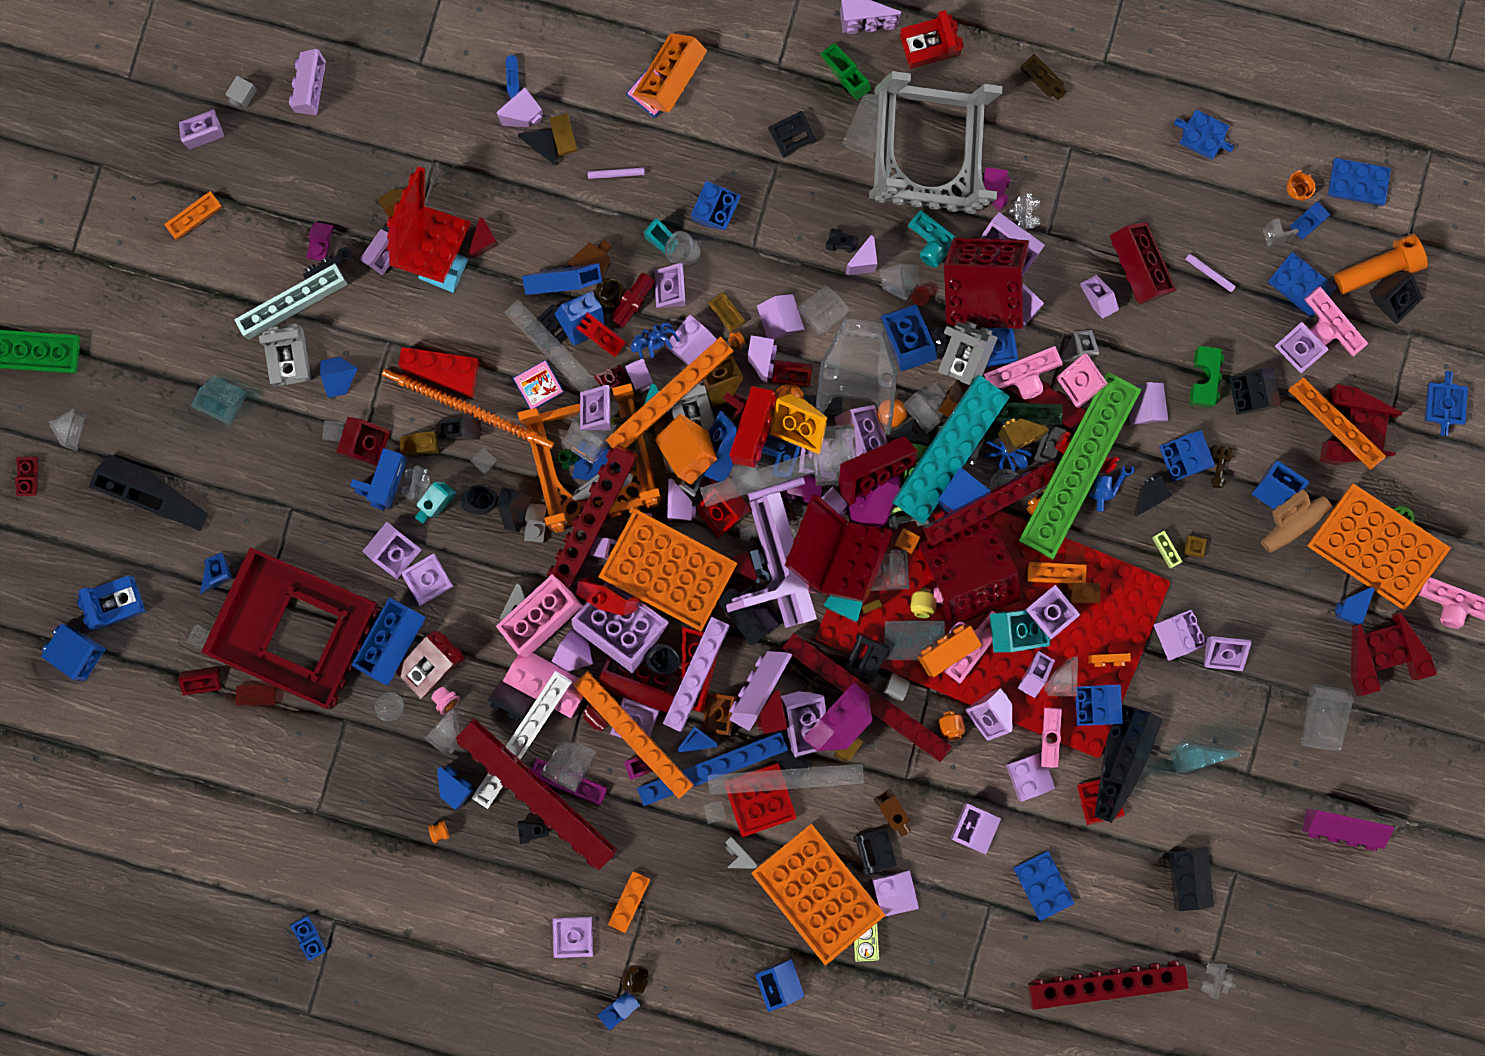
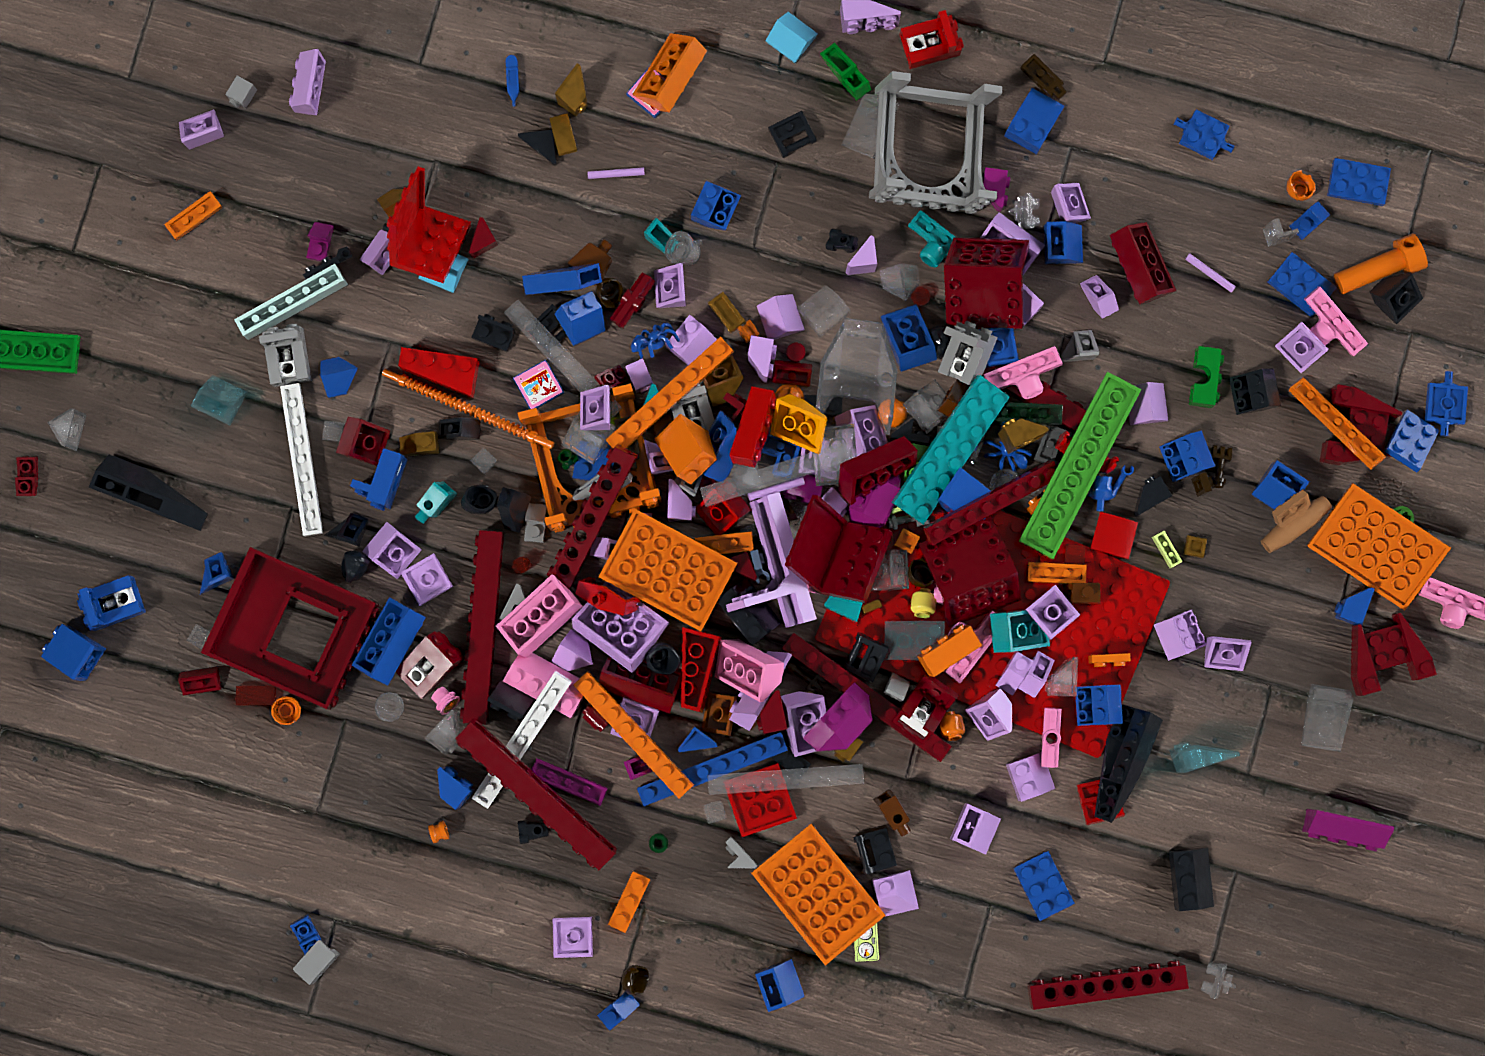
clear hips [402,466,432,503] -> none
lavender slope [496,88,543,127] -> none
clear slope [541,742,596,792] -> none
red hinge [576,313,626,357] -> none
lavender plate [663,617,730,732] -> none
orange plate [728,331,745,349] -> none
bright pink tile [1056,353,1108,408] -> none
none -> orange hair [271,696,301,725]
none -> white plate [280,383,323,537]
none -> light grey panel [293,940,340,985]
none -> black slope [324,513,369,547]
none -> black hair [341,551,370,583]
none -> dark red brick [460,530,504,725]
none -> black bracket [471,314,516,352]
none -> clear red plate [512,556,532,573]
none -> pearl gold slope [555,63,587,117]
none -> lavender slope [644,440,673,476]
none -> dark green plate [649,833,668,853]
none -> orange plate [695,531,755,554]
none -> bright pink slope [715,639,784,702]
none -> orange wheel [737,319,760,343]
none -> medium azure slope [765,12,818,63]
none -> dark red tile [786,342,805,362]
none -> dark red brick [893,672,958,744]
none -> dark brown hair [907,558,934,588]
none -> lavender slope [995,651,1034,695]
none -> blue slope [1004,88,1064,155]
none -> blue slope [1043,221,1083,264]
none -> lavender slope [1051,183,1091,224]
none -> red slope [1090,512,1138,560]
none -> dark brown plate [1191,472,1213,497]
none -> plate [1384,410,1439,473]

